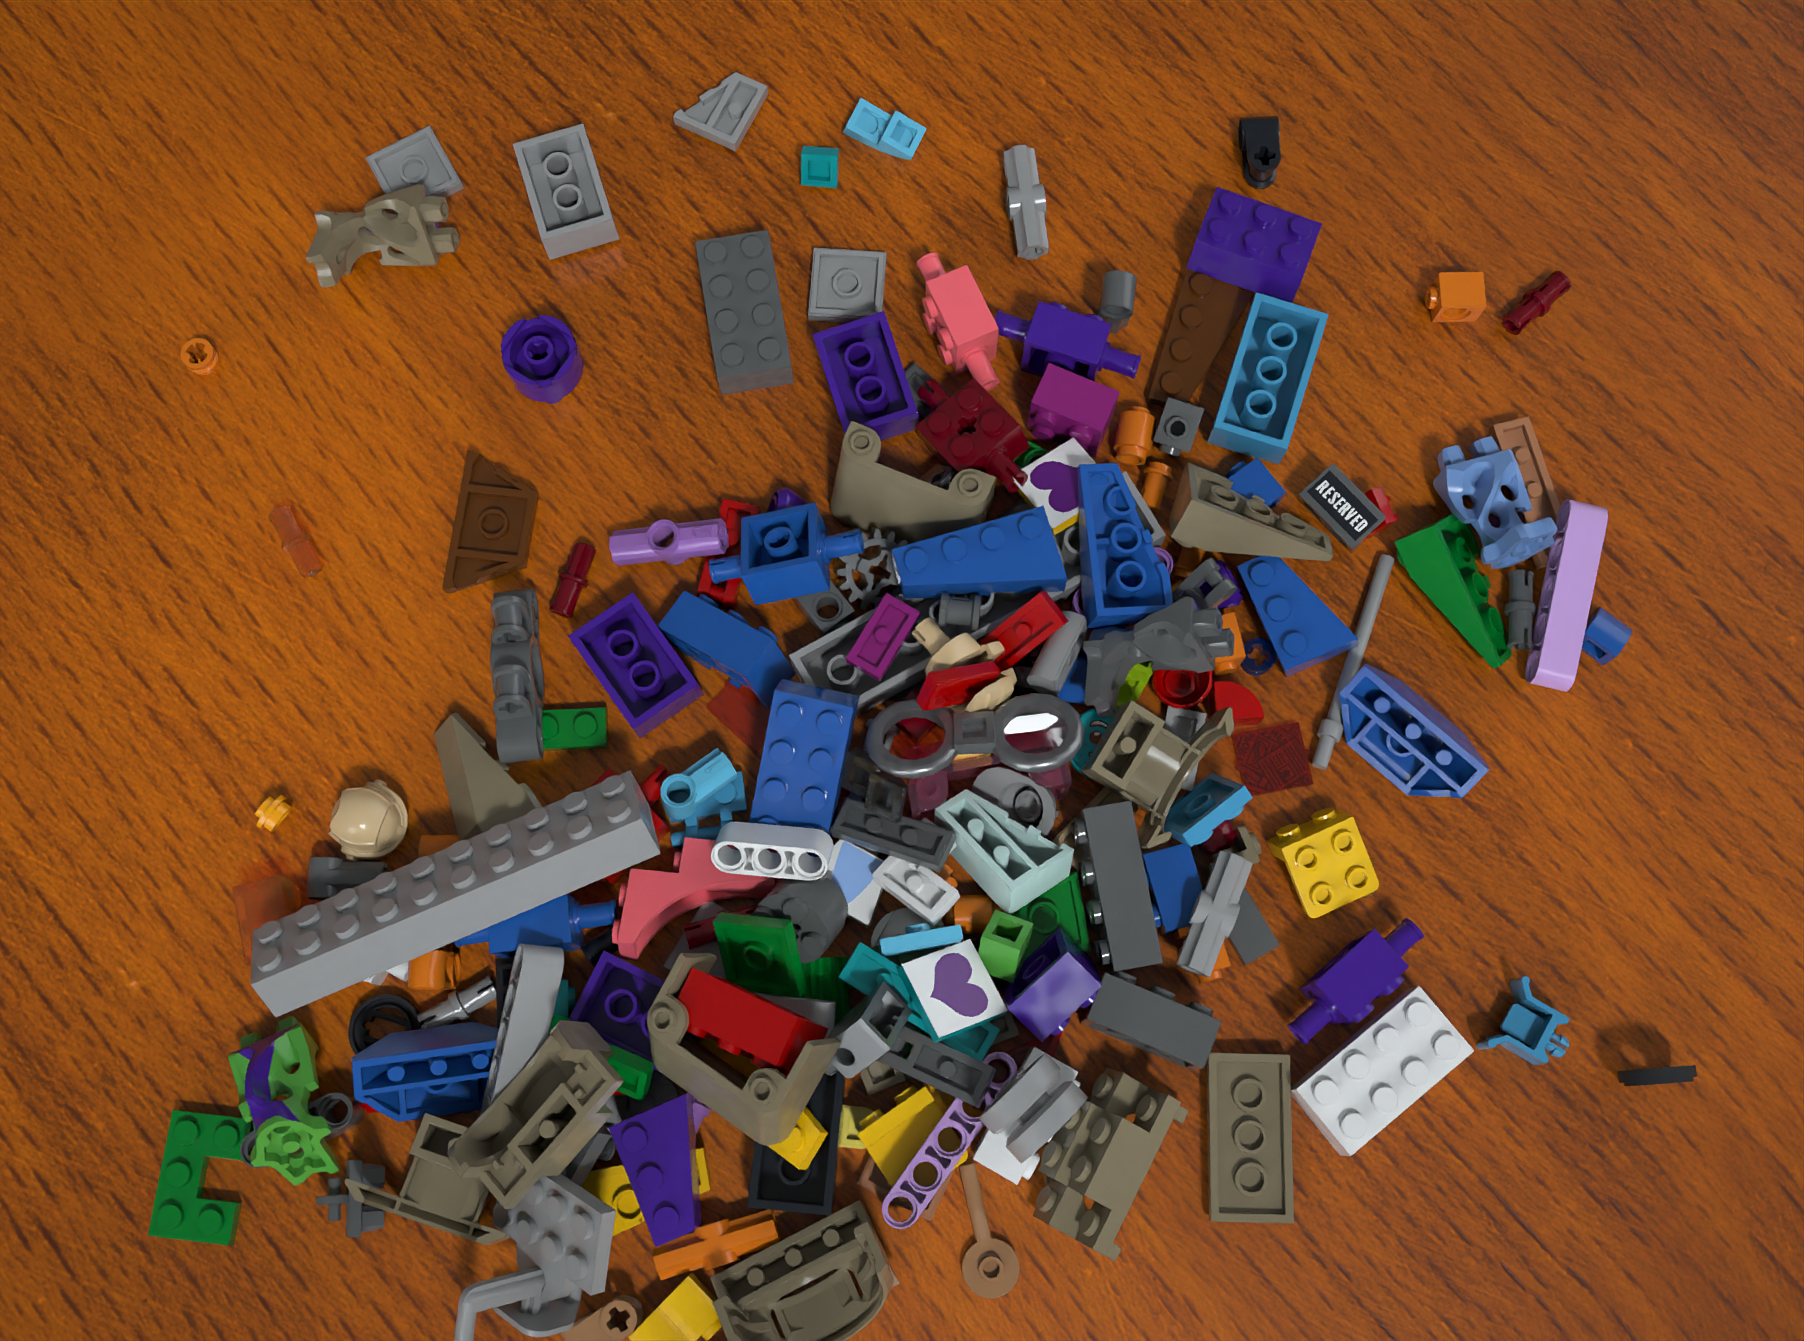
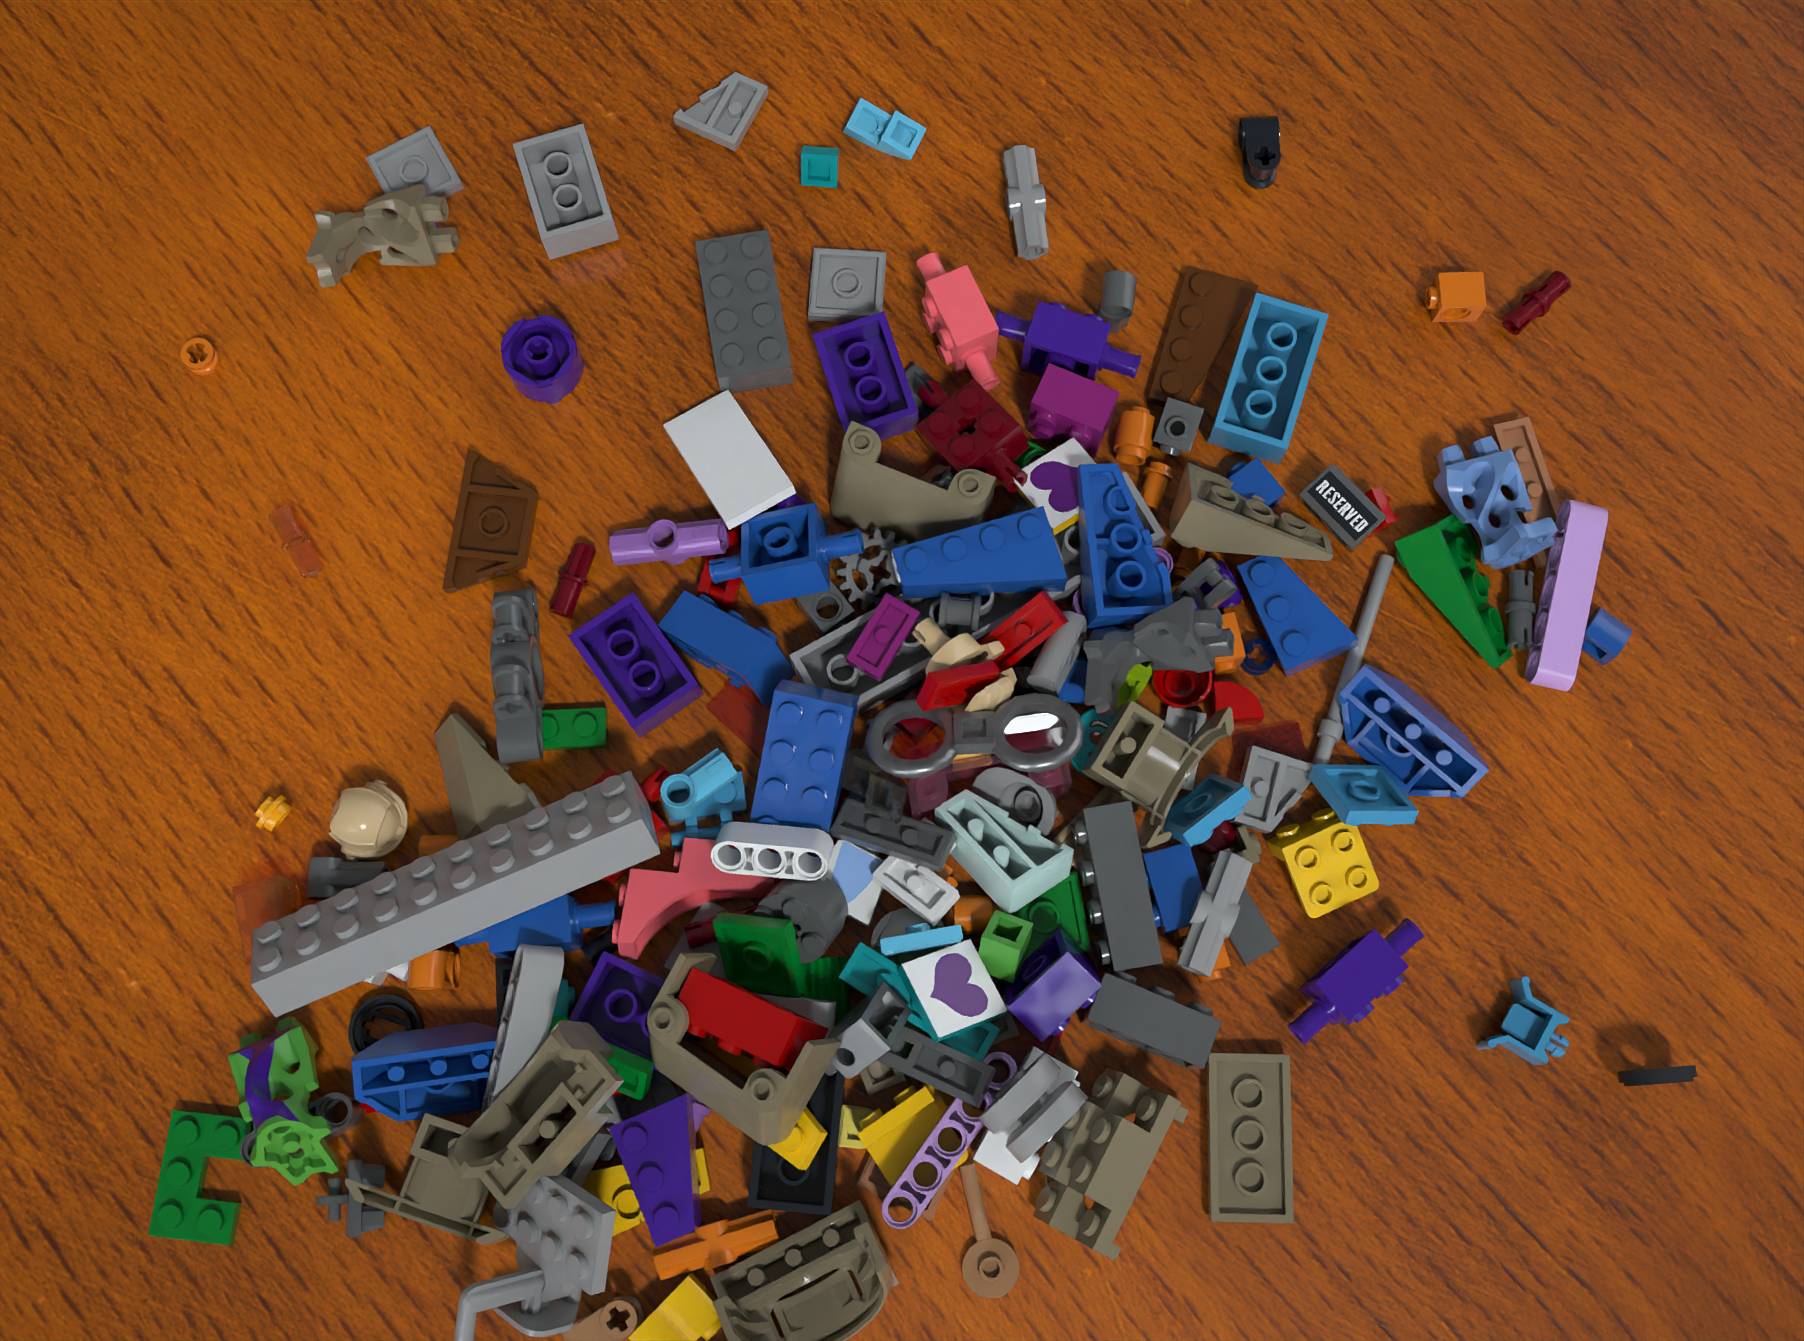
light grey pin [417,974,496,1029] -> none
dark purple brick [1187,187,1322,303] -> none
white brick [1291,986,1474,1156] -> none
none -> white tile [663,389,796,530]
none -> light grey wing [1229,745,1313,834]
none -> dark azure plate [1309,764,1419,826]

